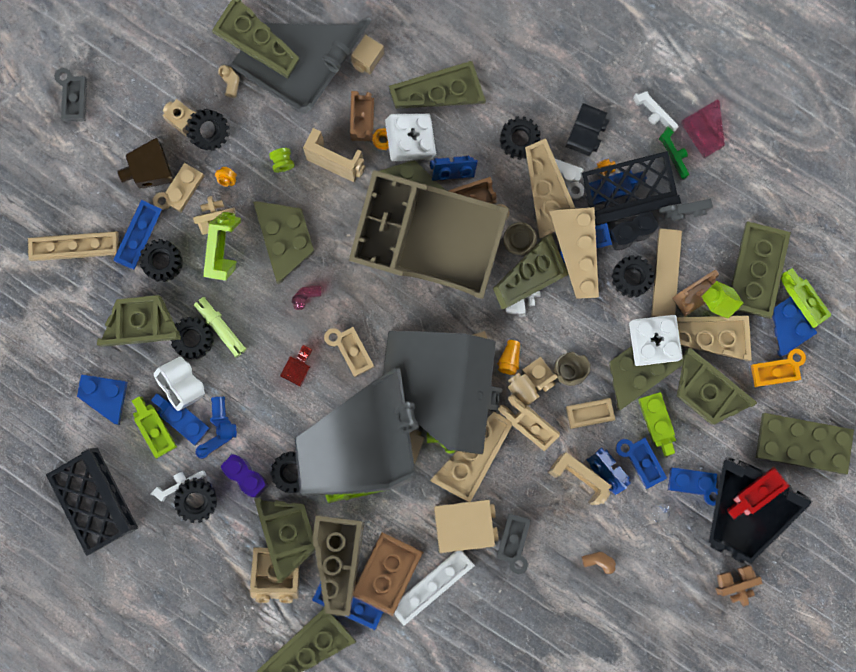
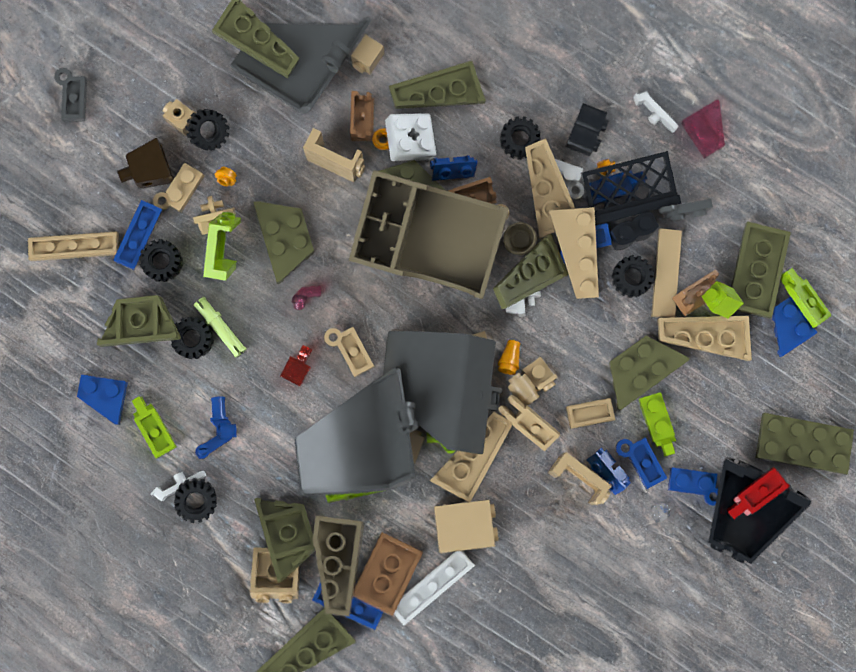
black fence [46,448,138,556] -> none
blue hinge [151,393,211,446] -> none
white brick [153,356,205,411] -> none
tan arm [218,65,240,98] -> none
dark purple brick [221,454,268,498] -> none
lime wheel [269,148,295,173] -> none
black tyre [270,452,300,493] -> none
dark grey hinge [496,513,531,574] -> none
dark tan hair [554,351,591,386] -> none
medium nougat arm [582,552,616,574] -> none
white brick [629,315,683,366] -> none
green piece [659,126,689,180] -> none
olive wing [677,348,757,425] -> none
medium nougat hips [716,565,763,607] -> none
light orange hinge [750,349,806,387] -> none

